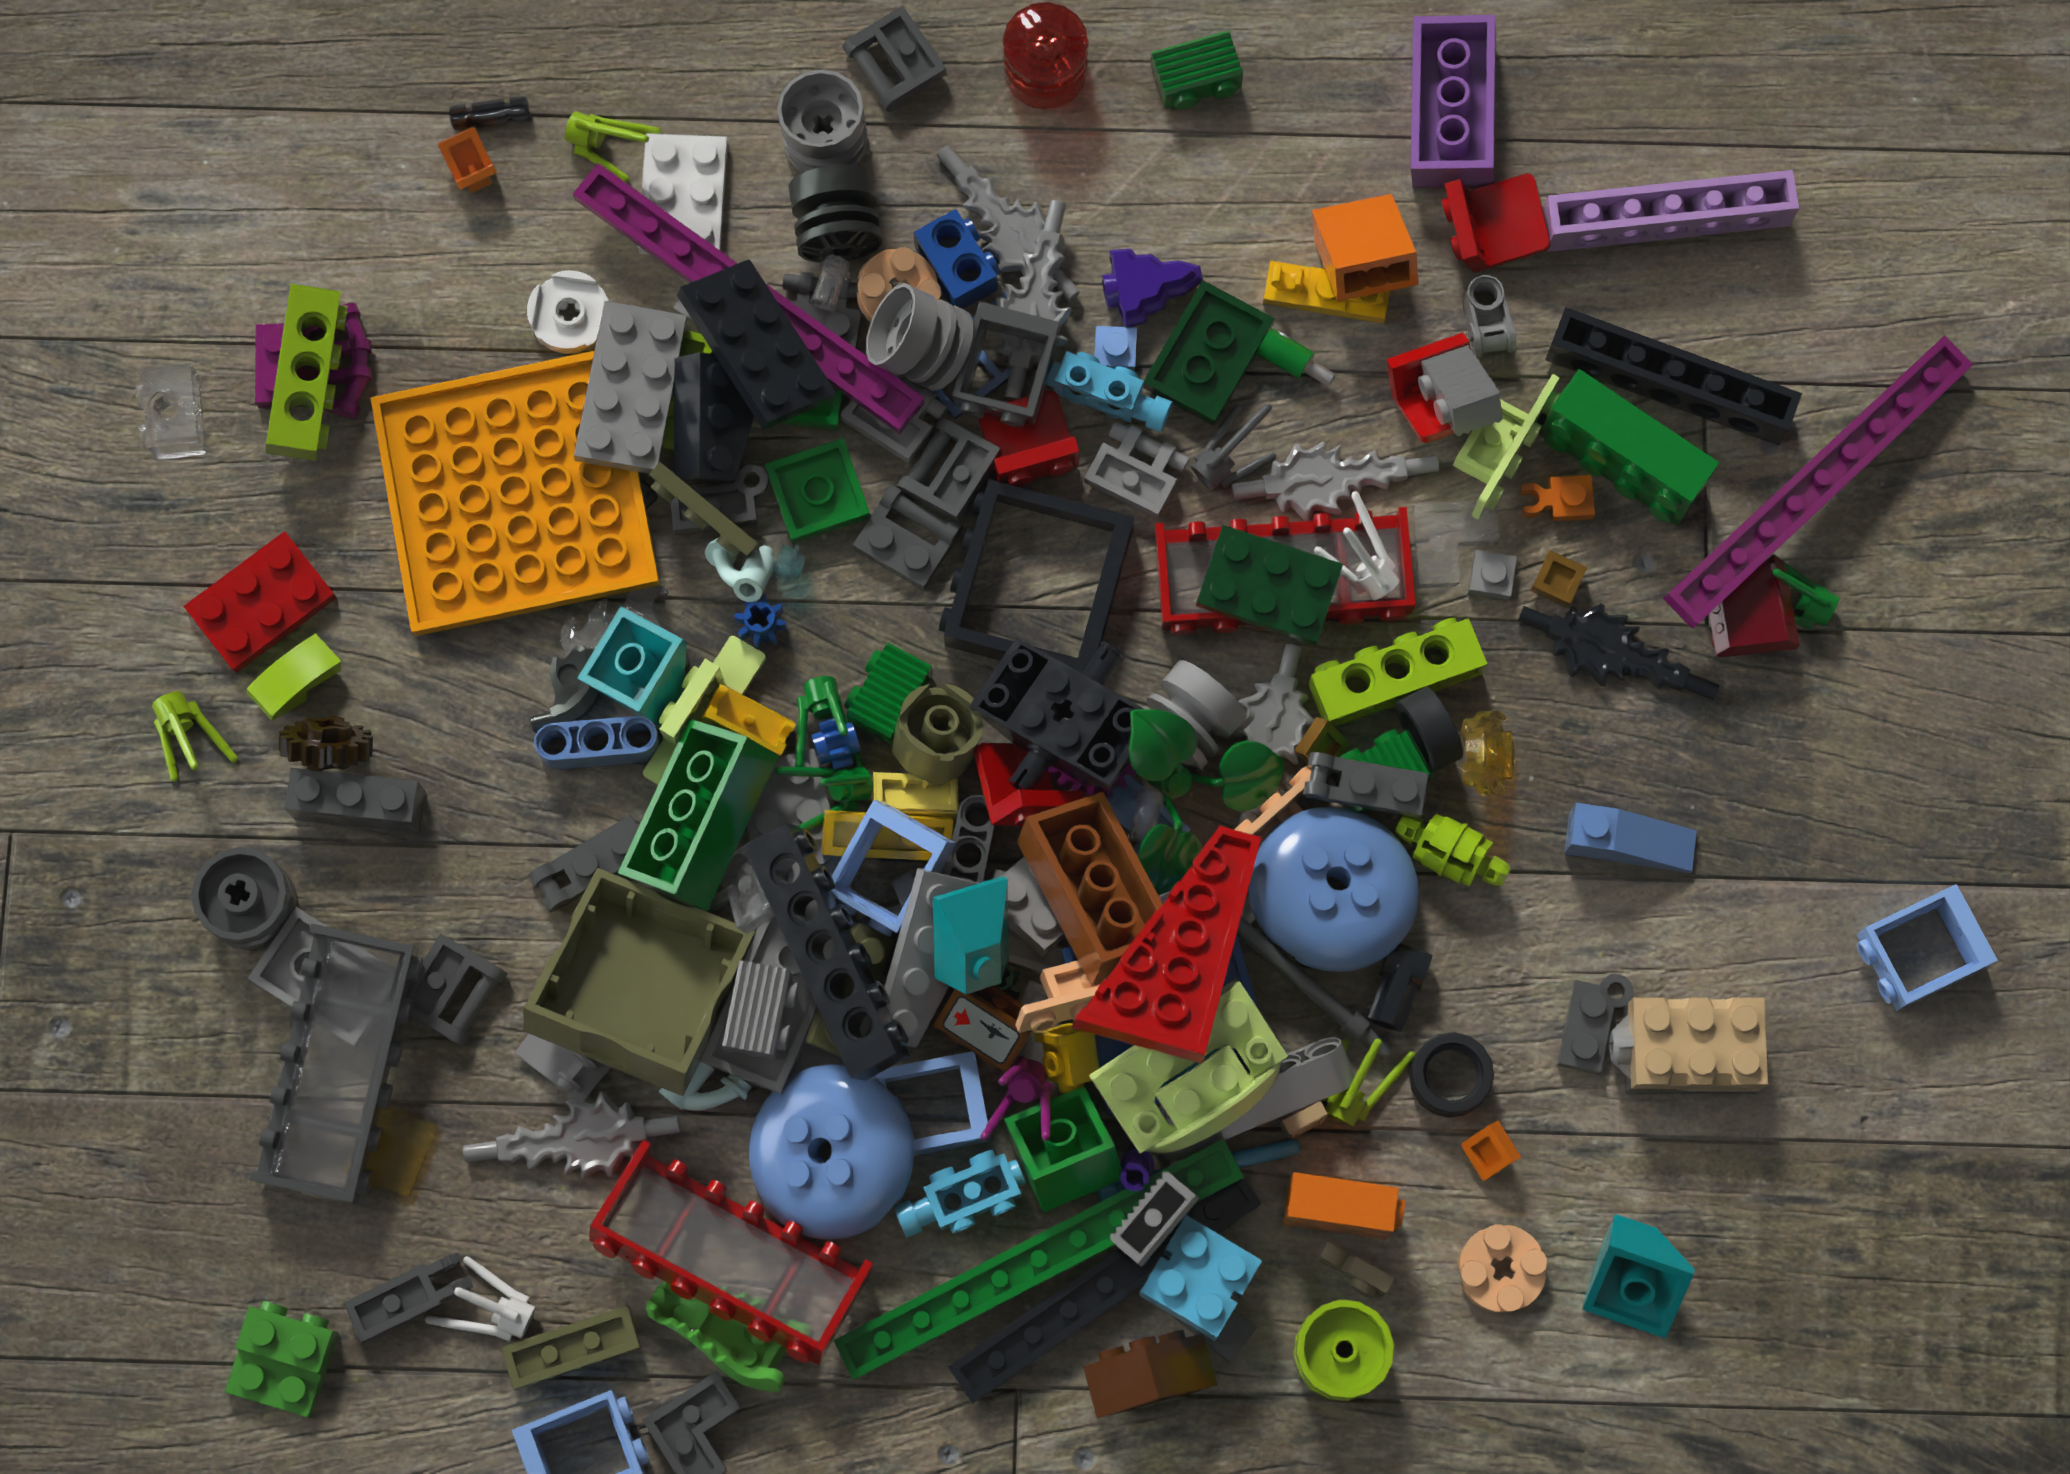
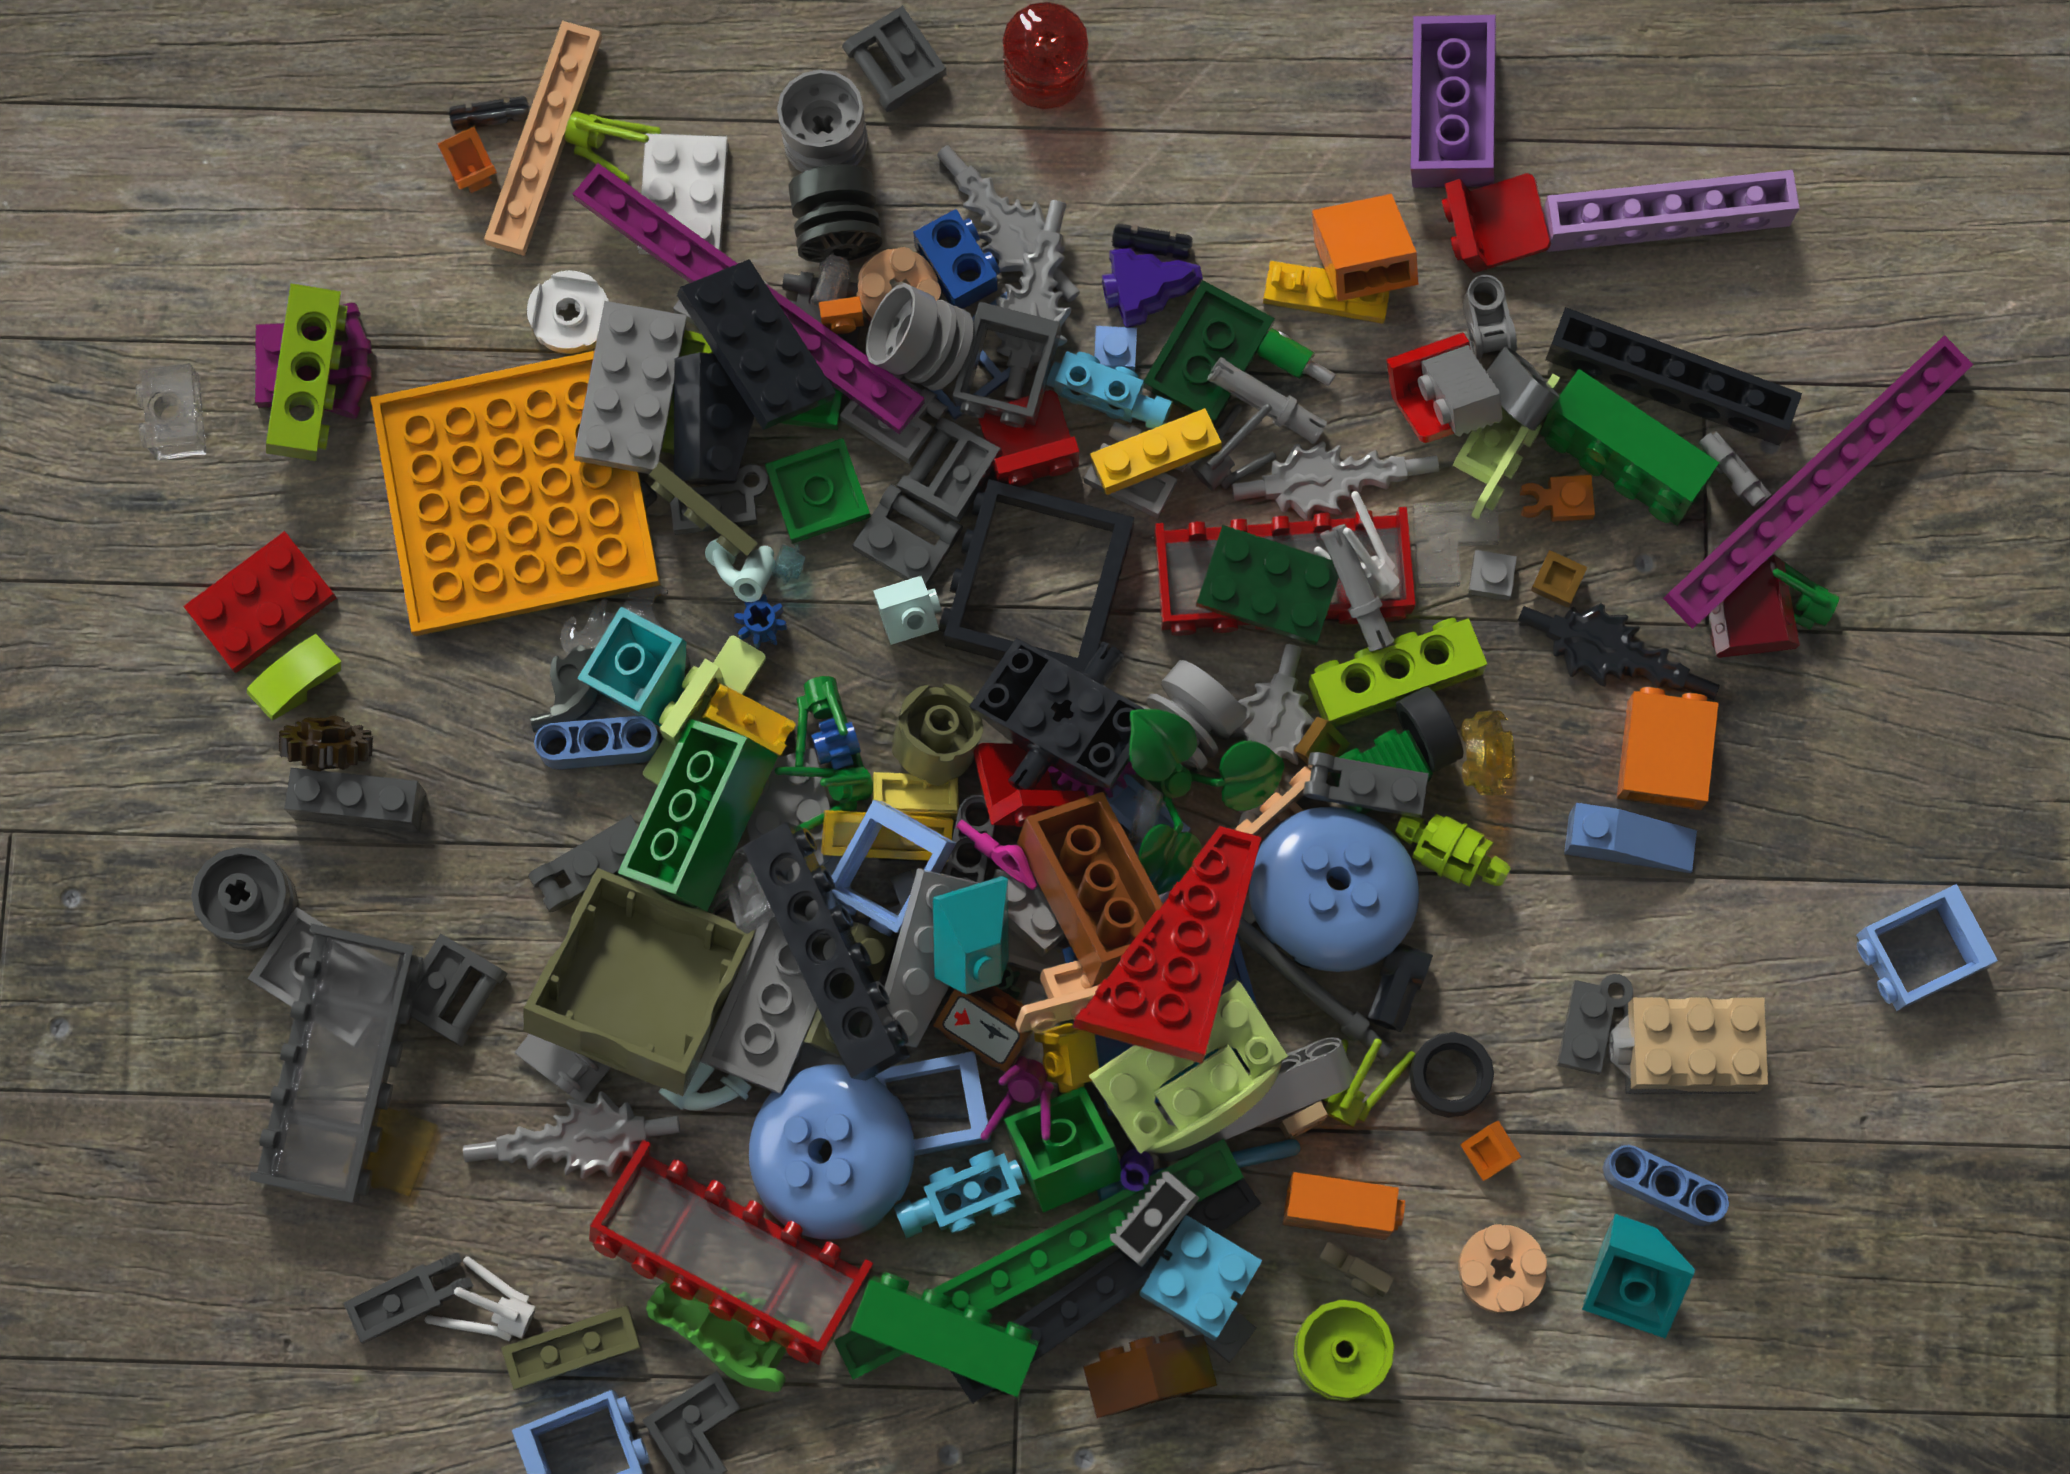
lime plant [152,691,238,782] -> none
bright green plate [224,1301,339,1418] -> none
light grey brick [722,960,799,1060] -> none
green brick [844,643,933,746] -> none
green brick [1150,30,1243,110] -> none
none -> light nougat plate [484,21,602,256]
none -> orange plate [819,296,864,334]
none -> green brick [850,1272,1039,1397]
none -> light aqua brick [873,576,942,645]
none -> dark pink hand [956,820,1037,890]
none -> yellow plate [1090,408,1222,495]
none -> black axle [1112,223,1193,259]
none -> light grey pin [1207,357,1327,444]
none -> light grey pin [1320,524,1394,651]
none -> dark grey beam [1486,346,1560,431]
none -> medium blue beam [1603,1145,1729,1226]
none -> orange brick [1617,687,1718,810]
none -> light grey plate [1698,432,1773,507]

